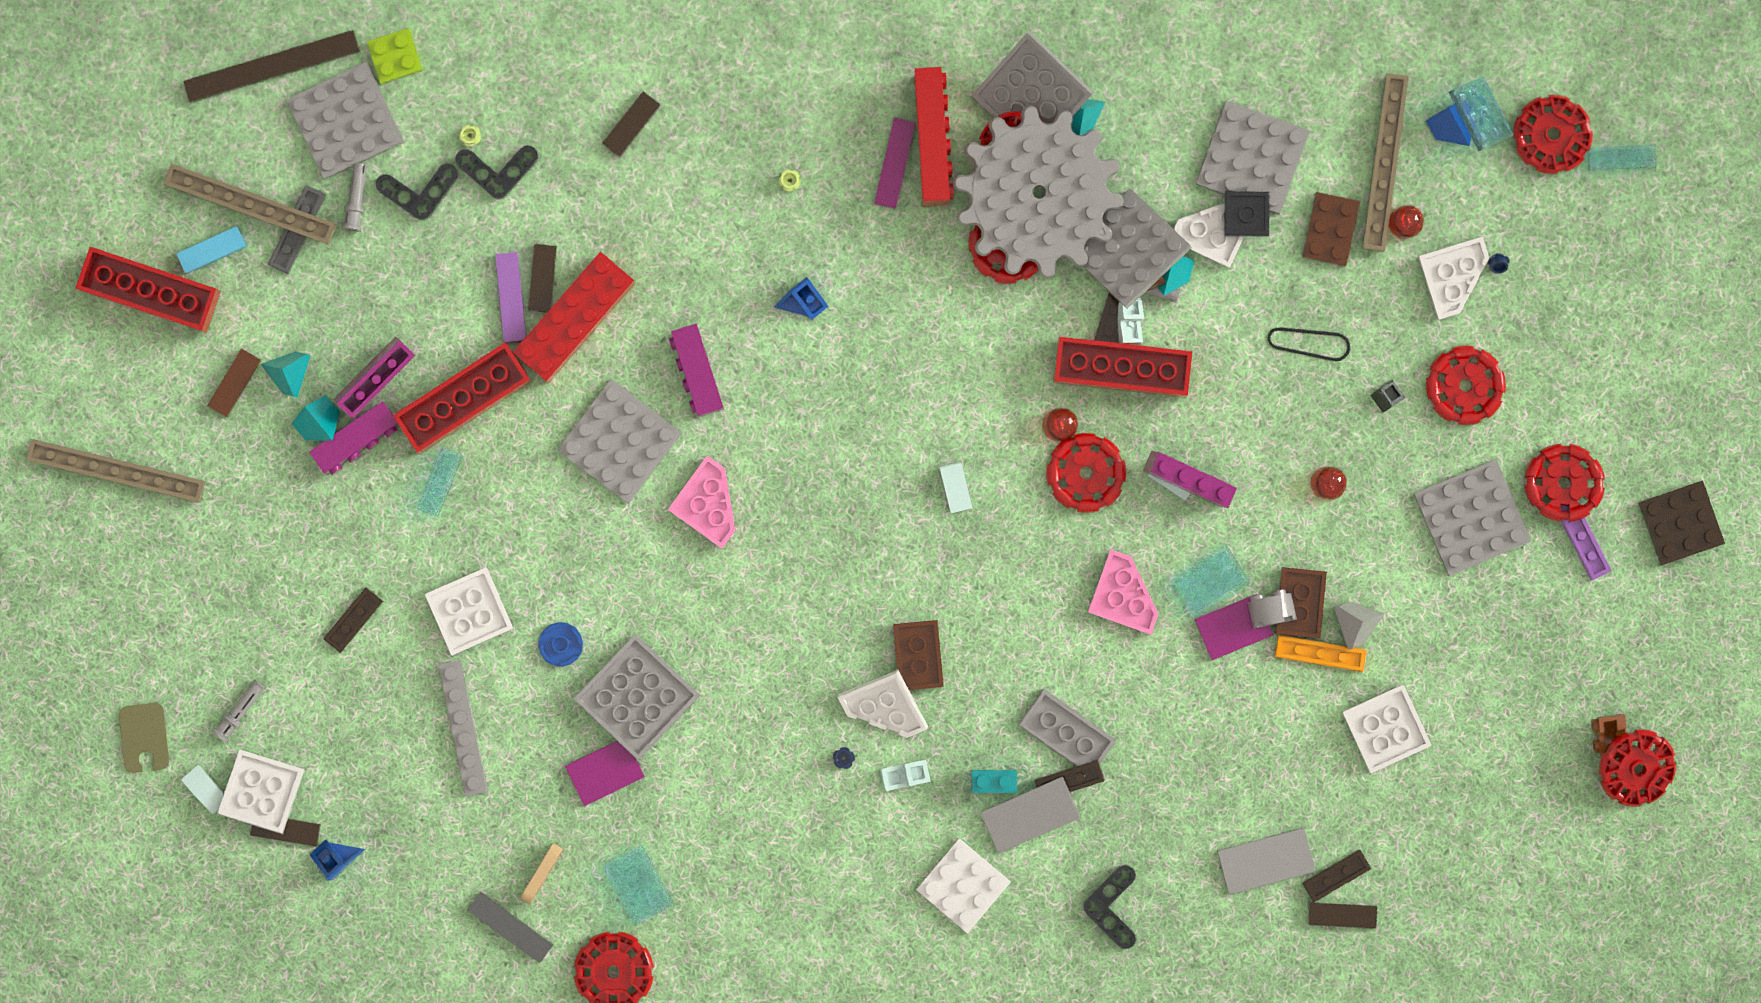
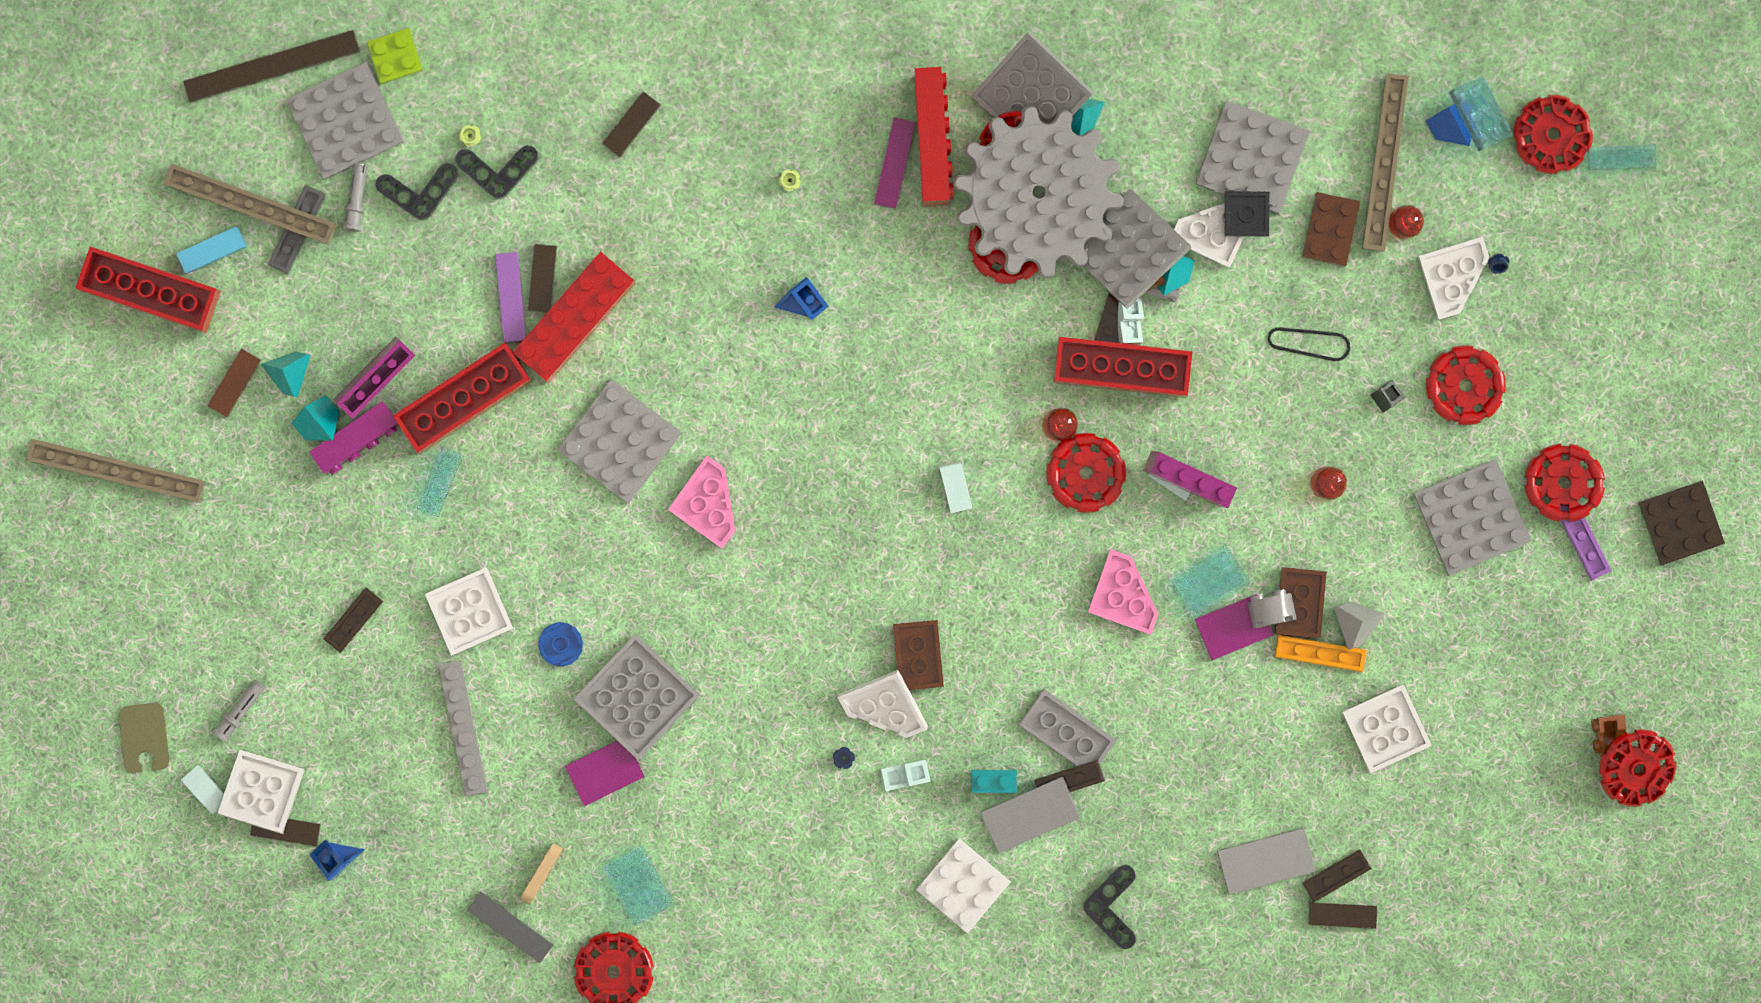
magenta brick [669,323,724,418] -> none

